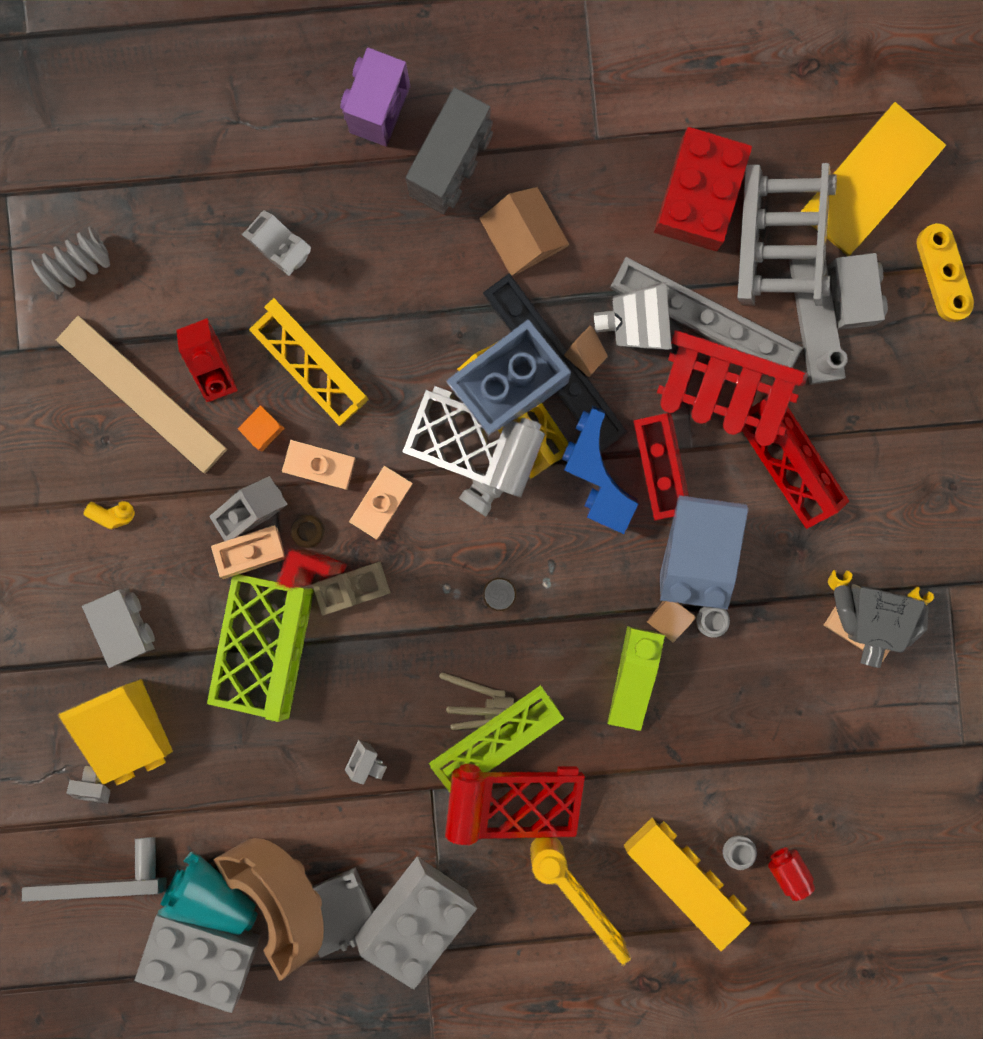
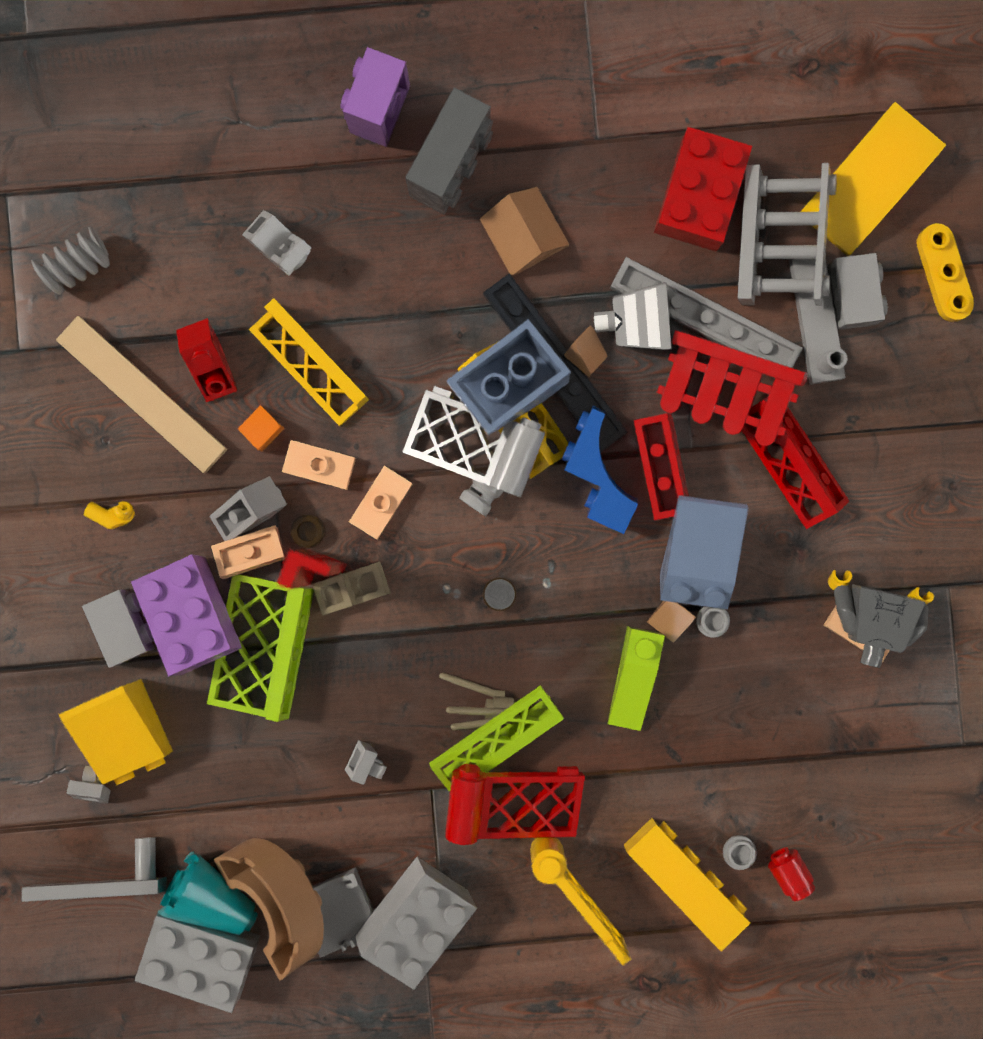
none -> medium lavender brick [131,554,242,676]

